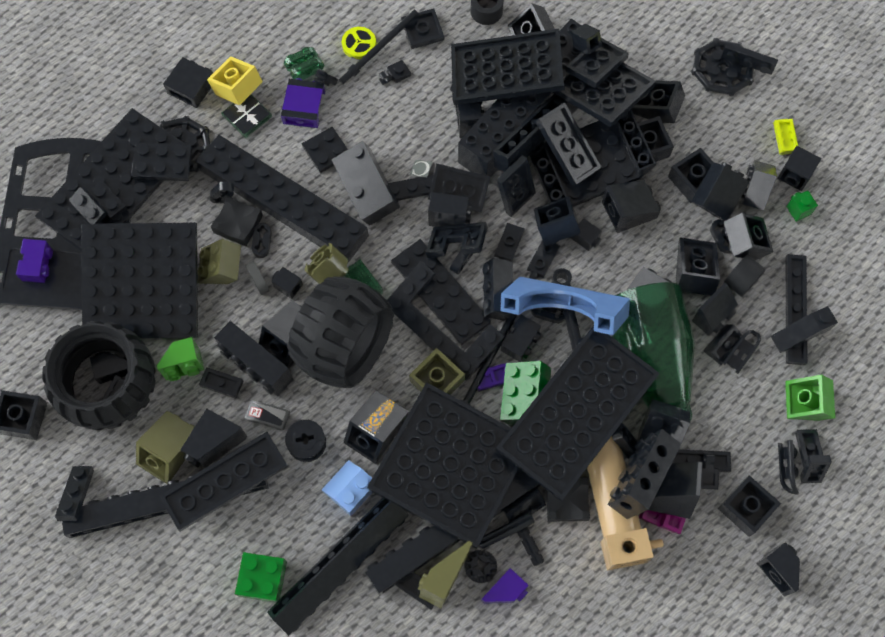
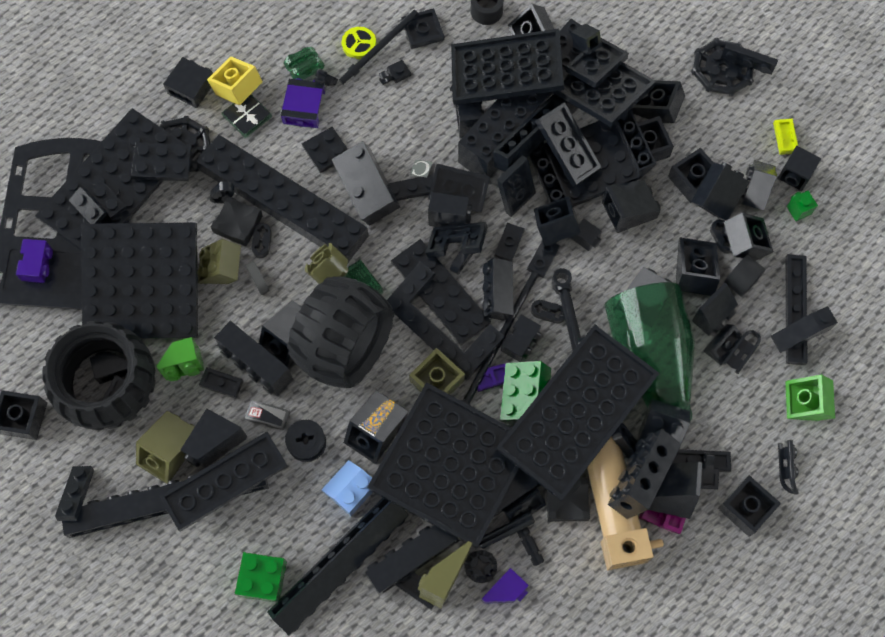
black brick [271,267,303,299] -> none
medium blue arch [501,277,630,335] -> none
black slope [756,542,800,597] -> none
black bracket [795,429,832,483] -> none

